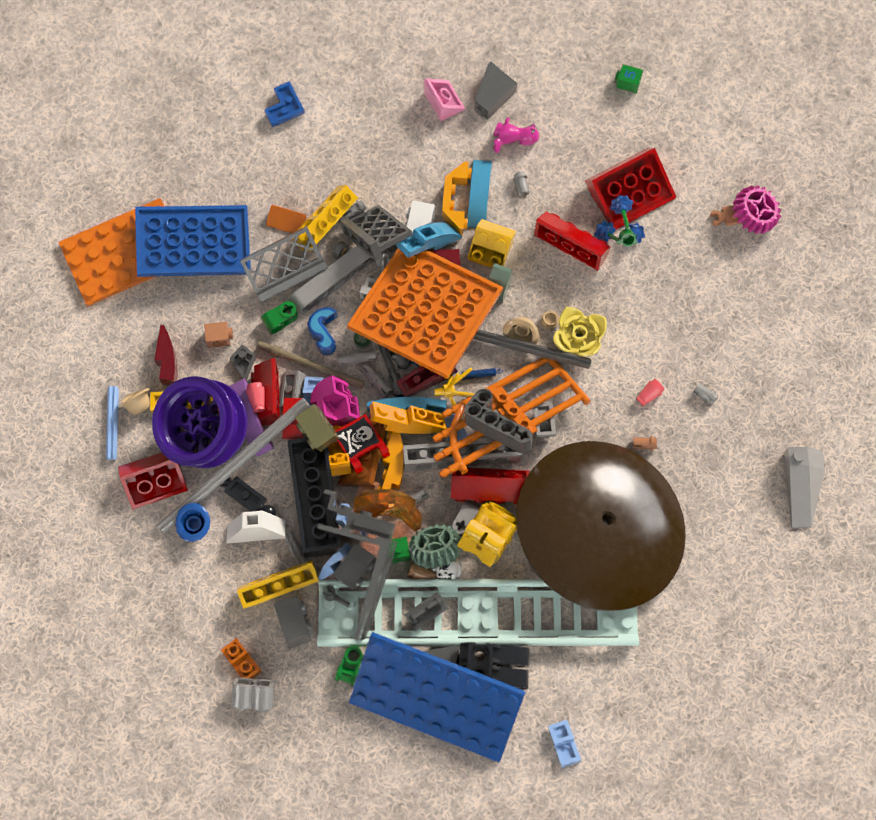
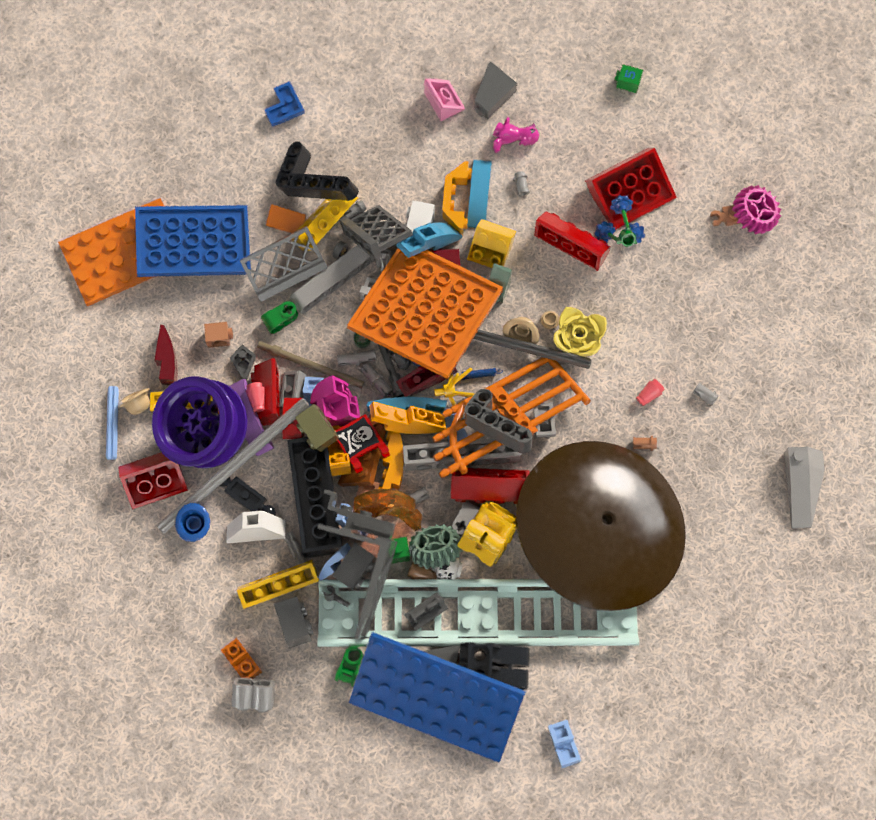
blue animal [307,307,338,356] -> none
none -> black beam [275,141,359,201]

